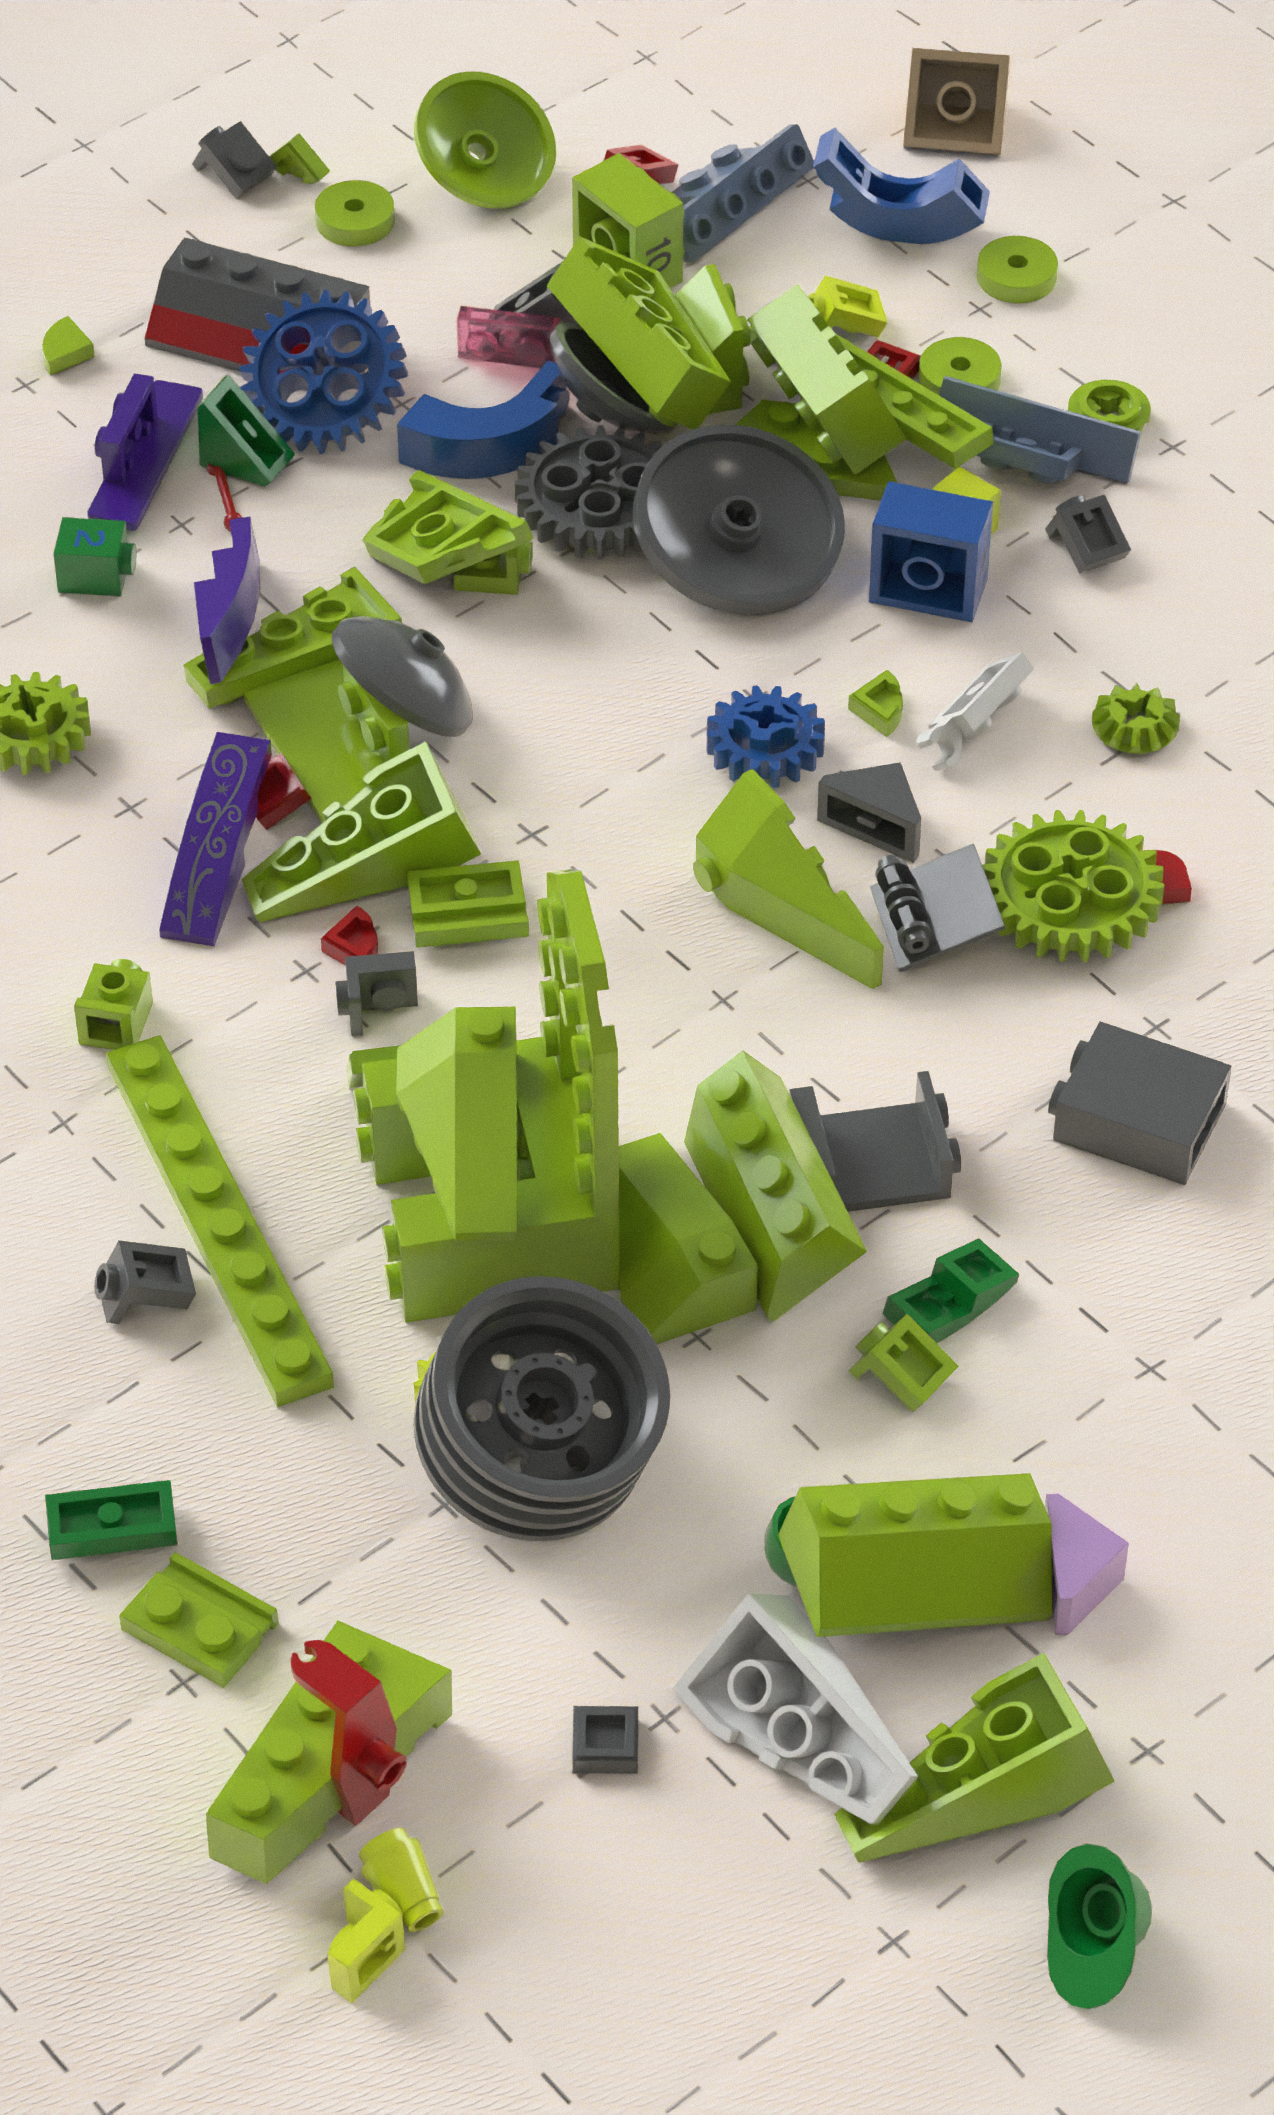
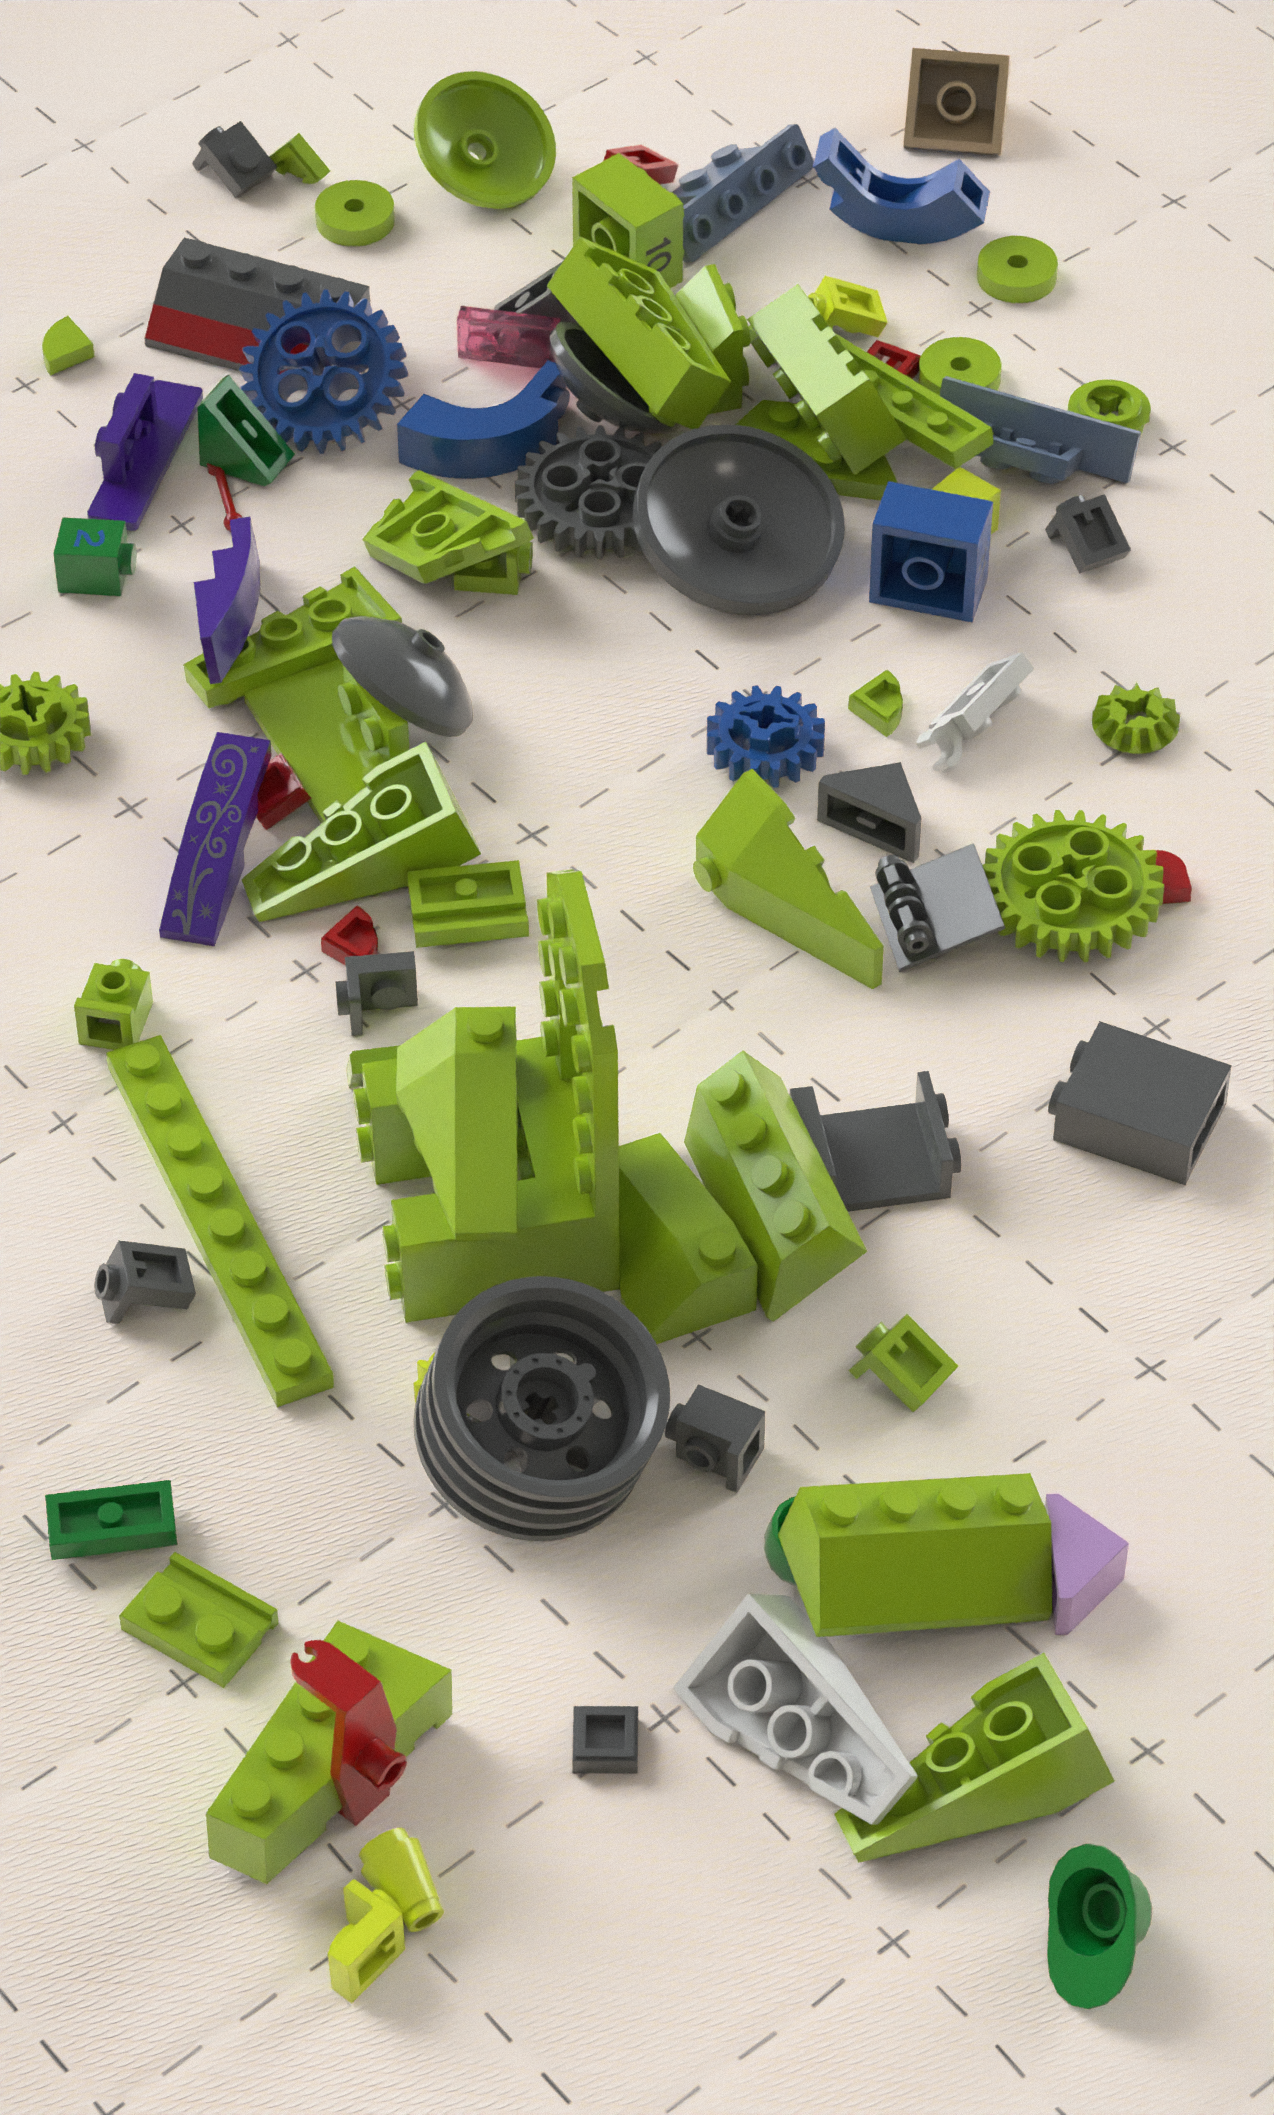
green slope [882,1238,1020,1343] -> none
none -> dark grey brick [665,1384,765,1493]

